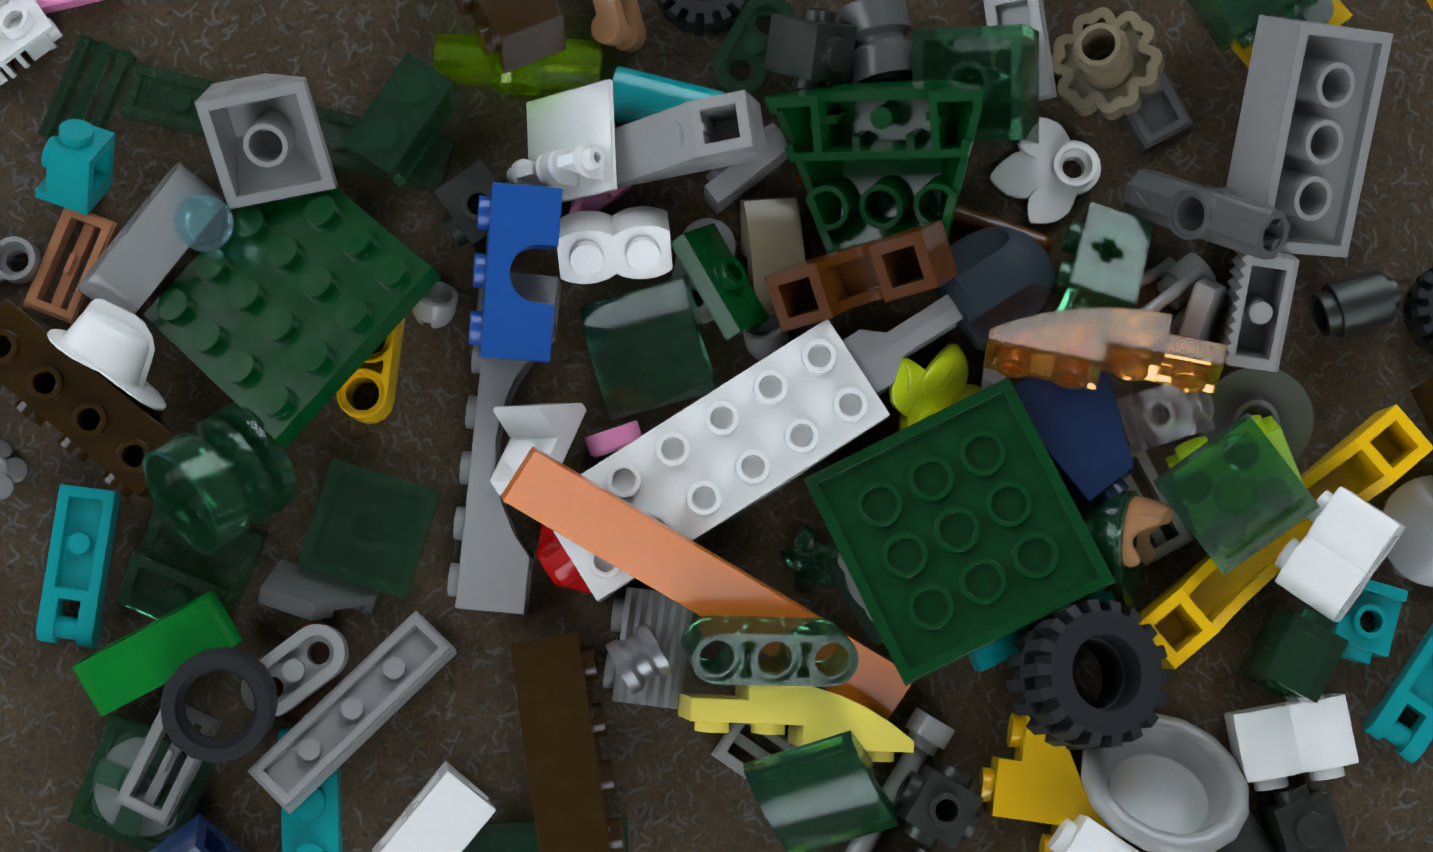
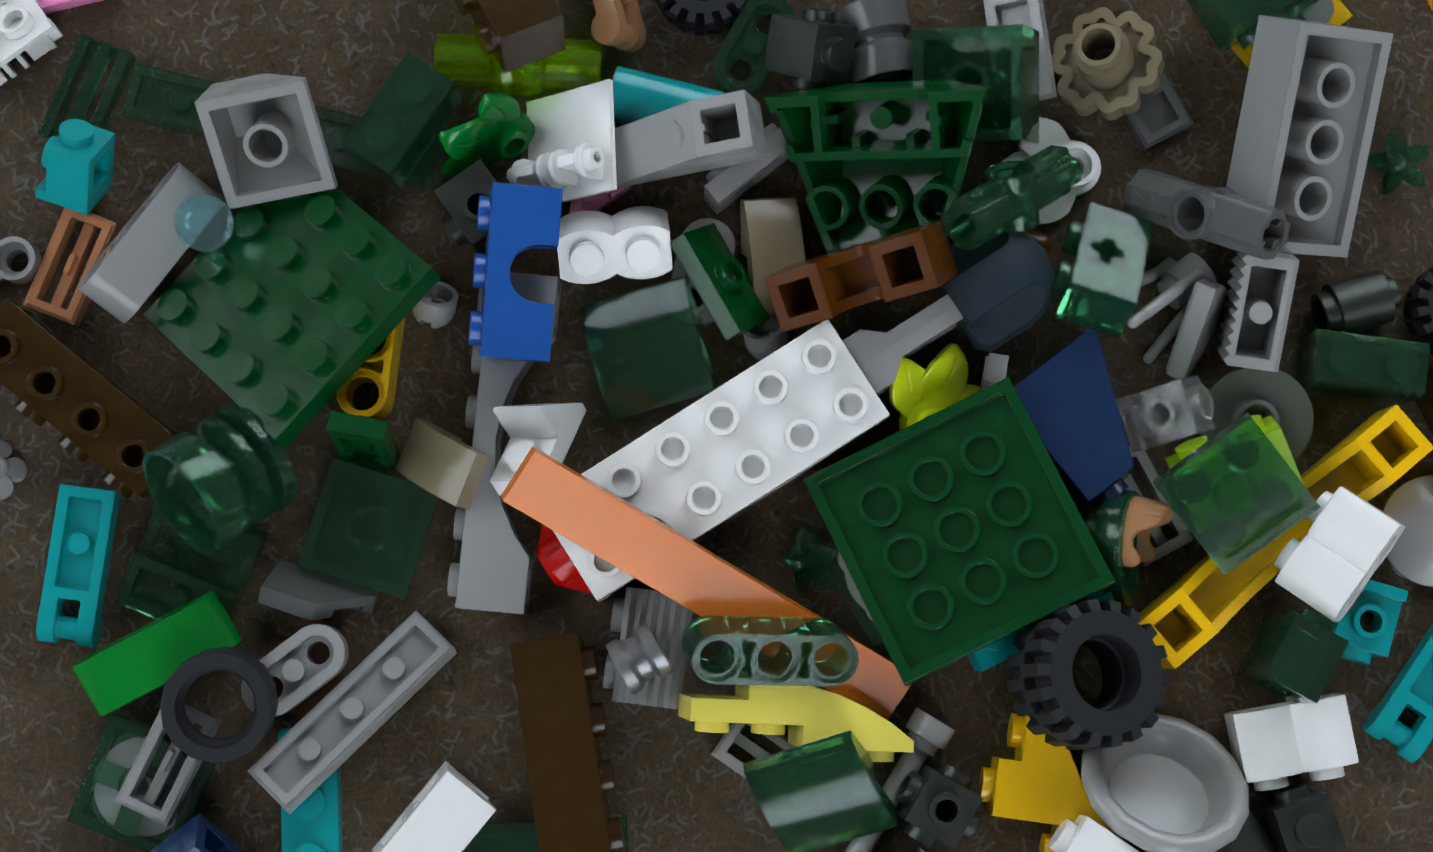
white piece [47,299,166,411] -> none
bright pink tile [584,420,642,458] -> none
clear orange slope [983,308,1227,393] -> none
none -> dark green plate [326,411,400,472]
none -> dark tan slope [395,417,491,509]
none -> green plate [438,93,535,179]
none -> clear green piece [941,145,1081,250]
none -> clear green brick [1295,328,1430,405]
none -> clear green plant [1367,129,1432,196]

